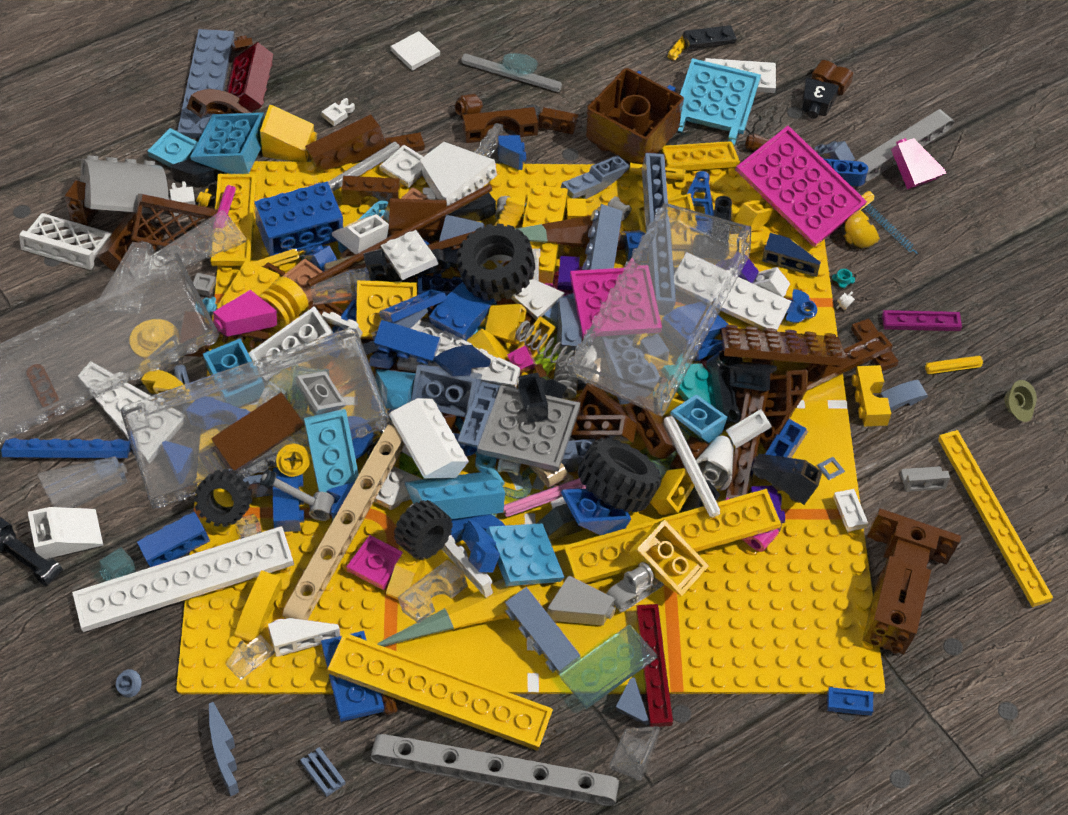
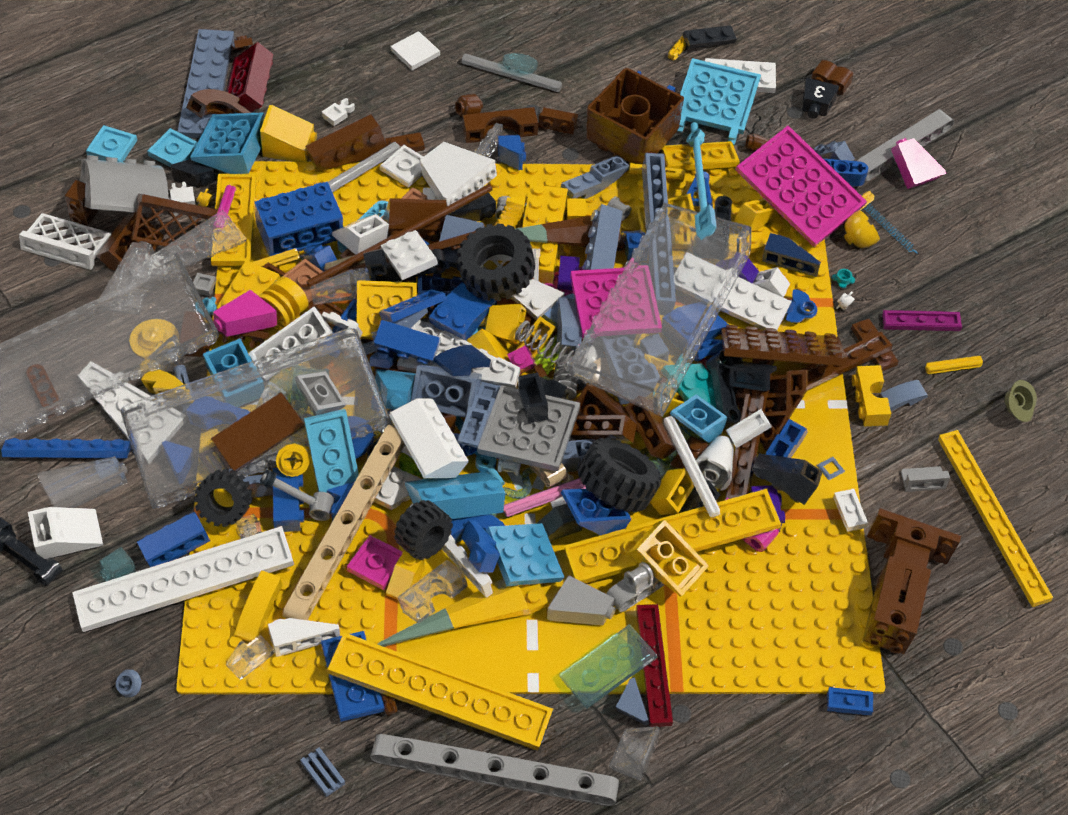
sand blue slope [209,702,239,796] -> none
reddish brown arch [341,175,400,206] -> none
sand blue brick [505,587,581,676] -> none
none -> medium azure plate [86,125,137,162]
none -> medium azure bar [686,122,717,240]

